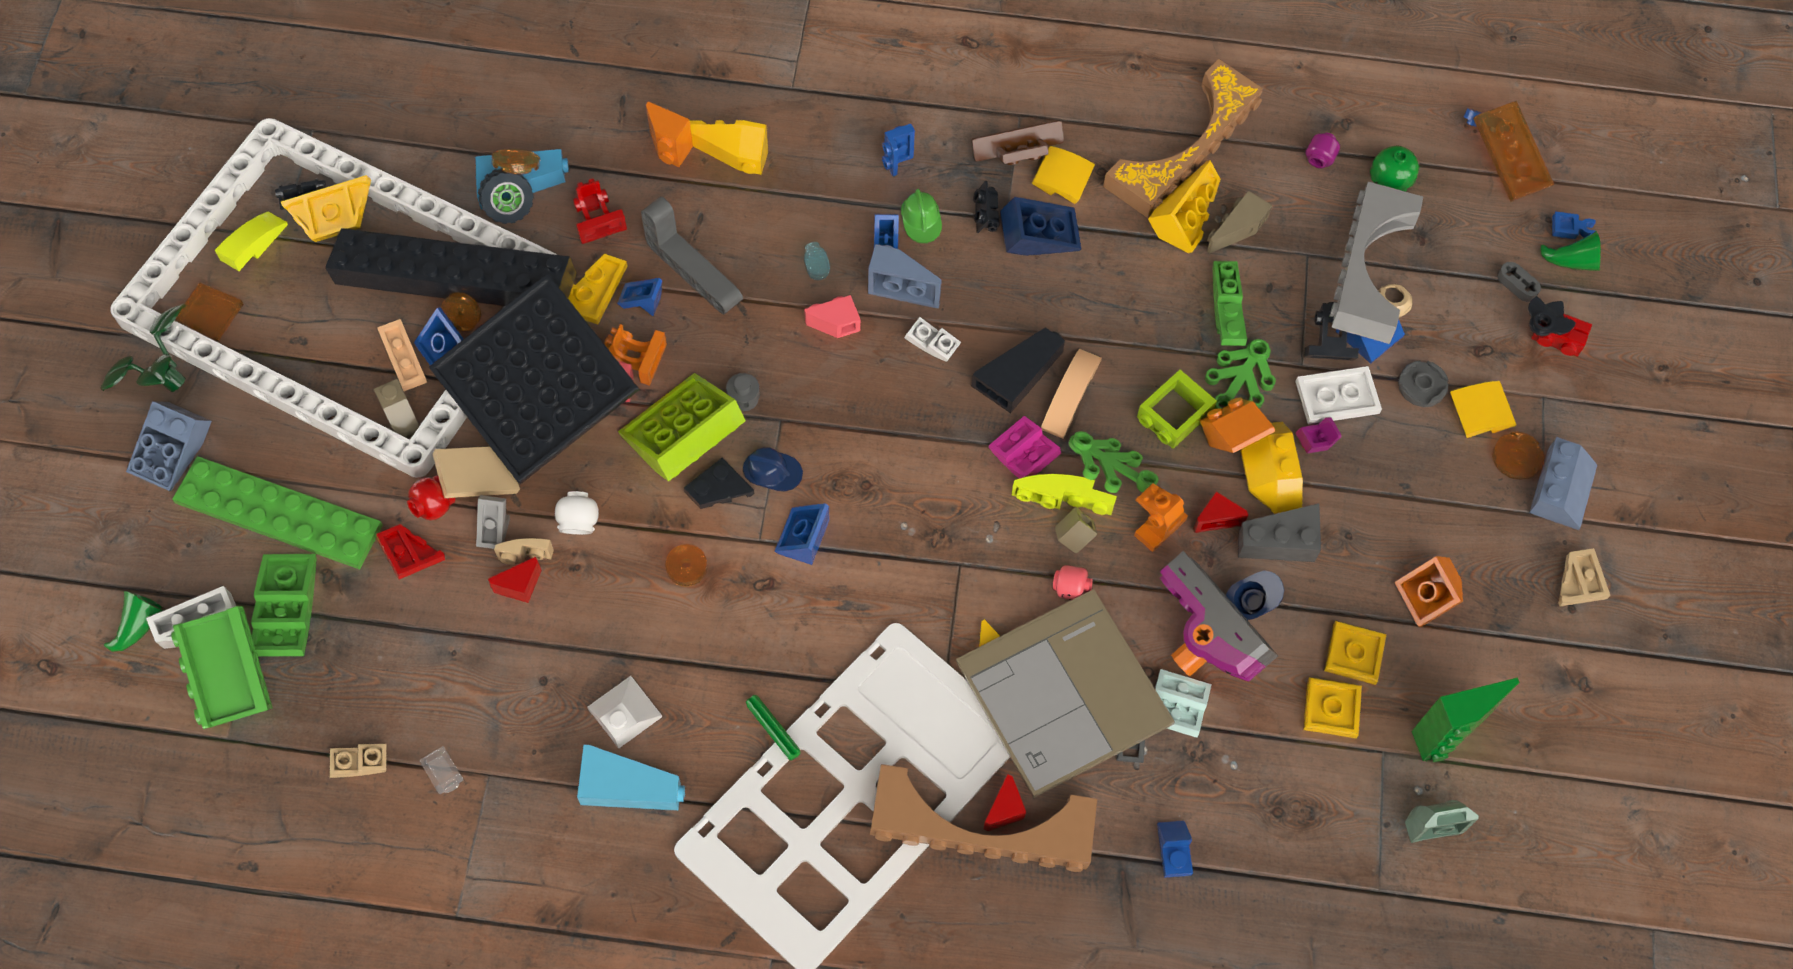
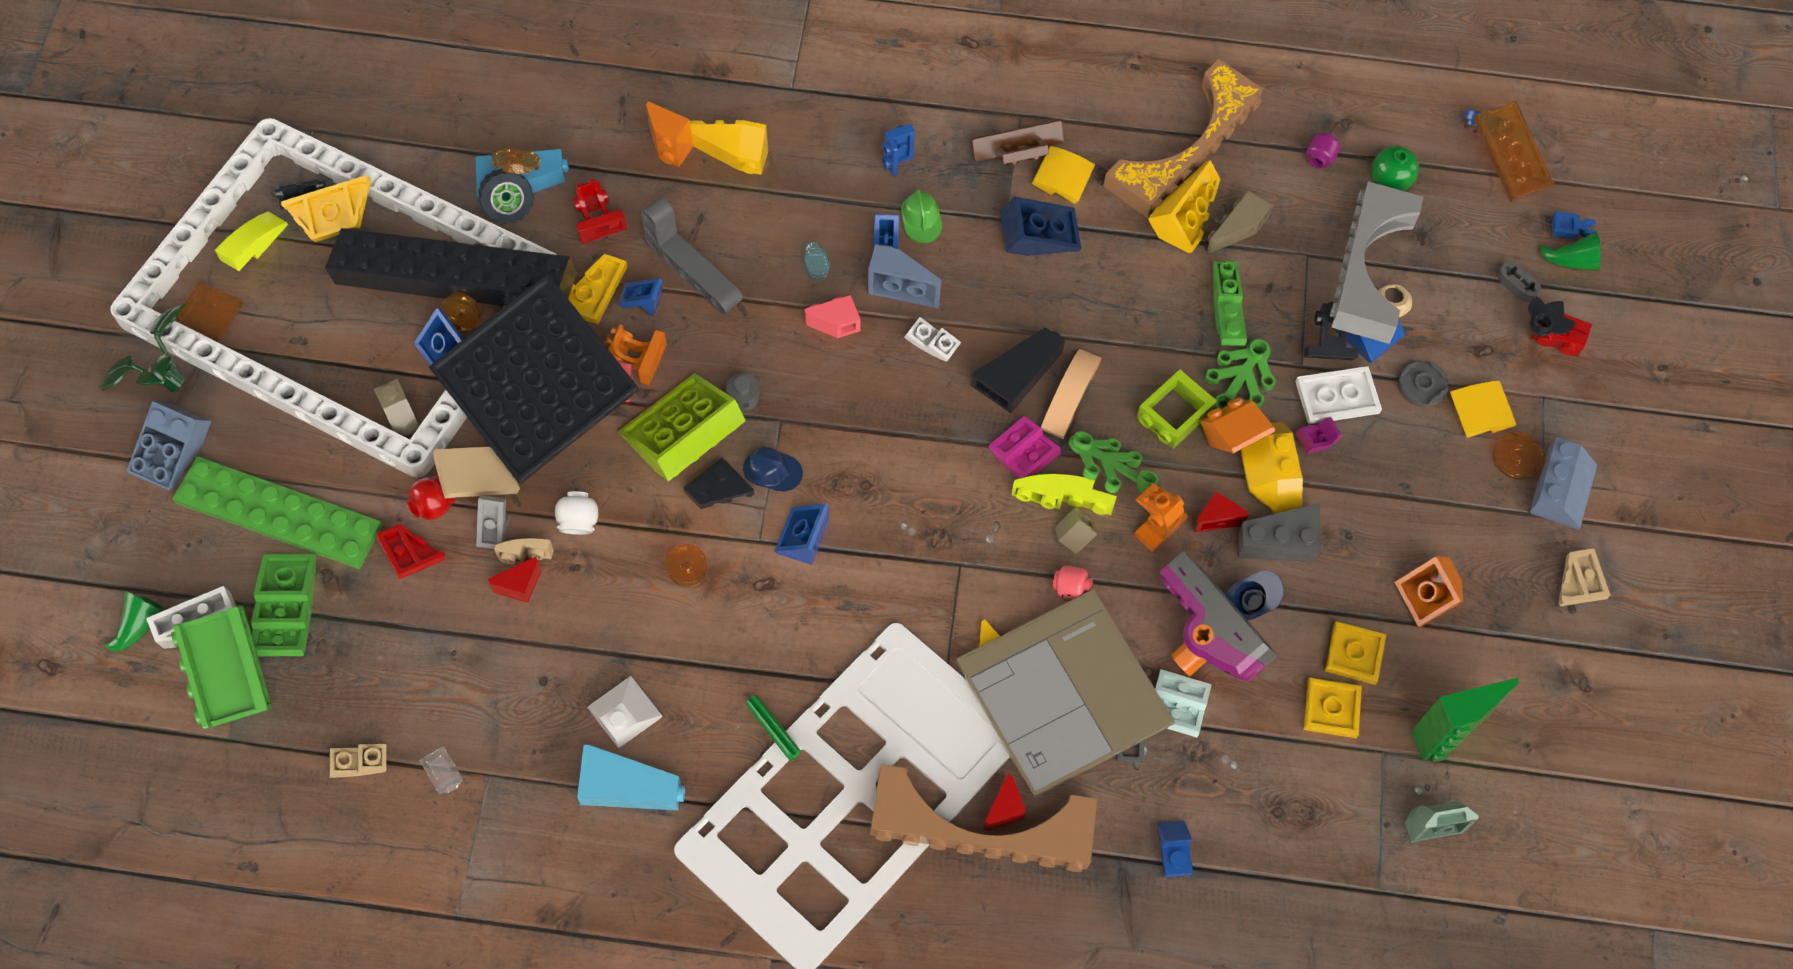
light nougat plate [377,319,427,391] -> none
black hinge [973,181,1000,233] -> none

